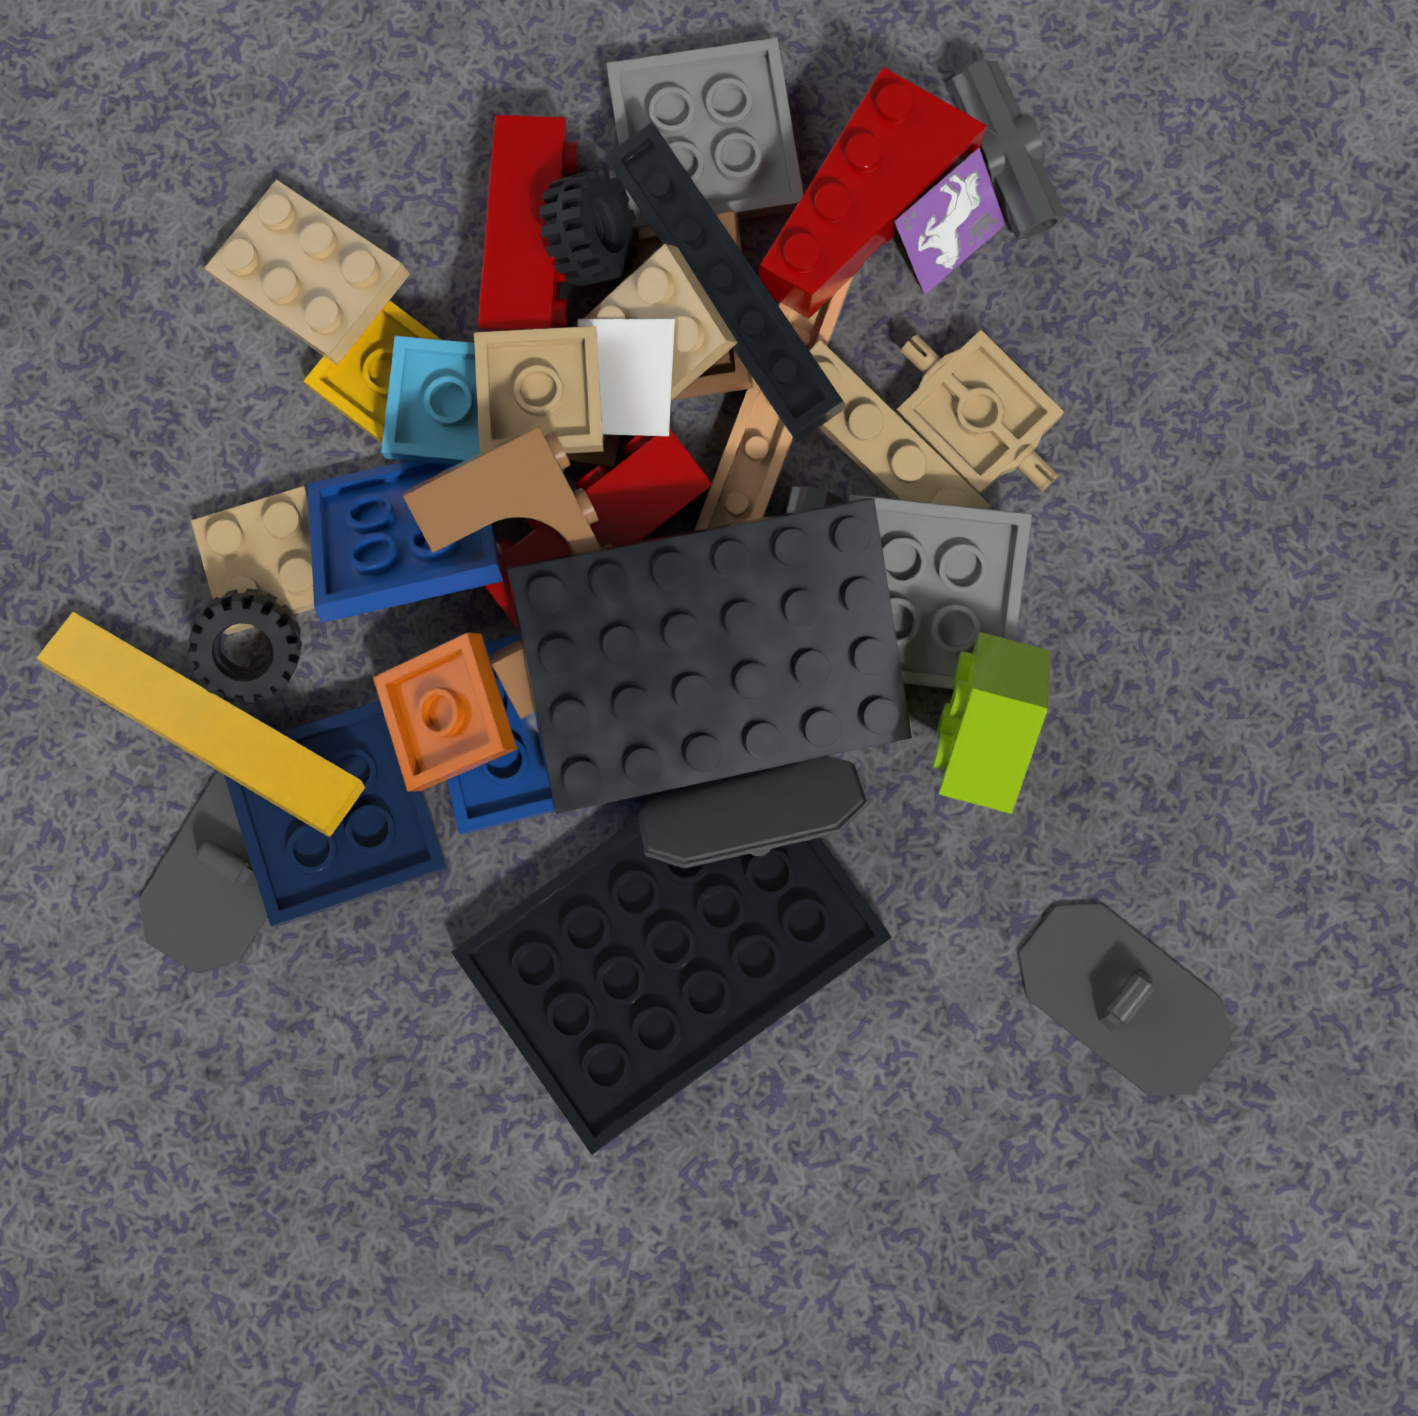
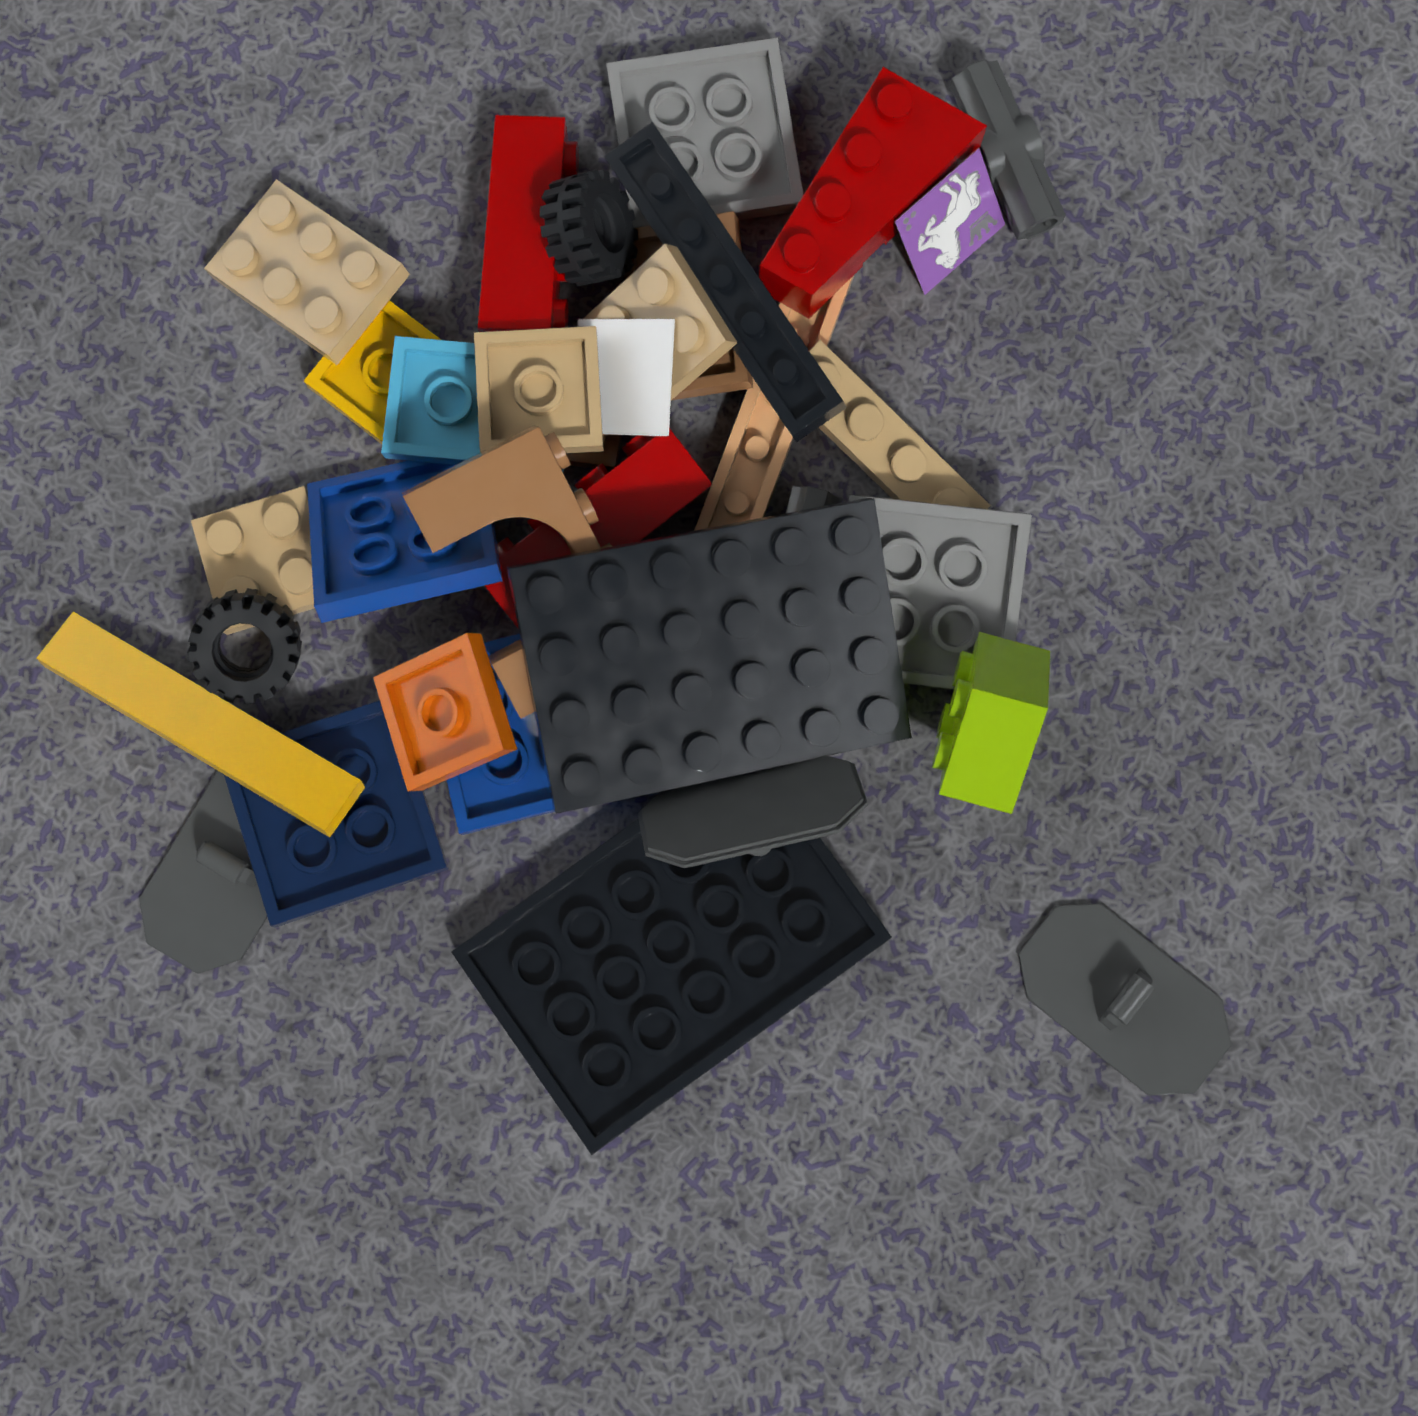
tan plate [896,330,1064,495] -> none

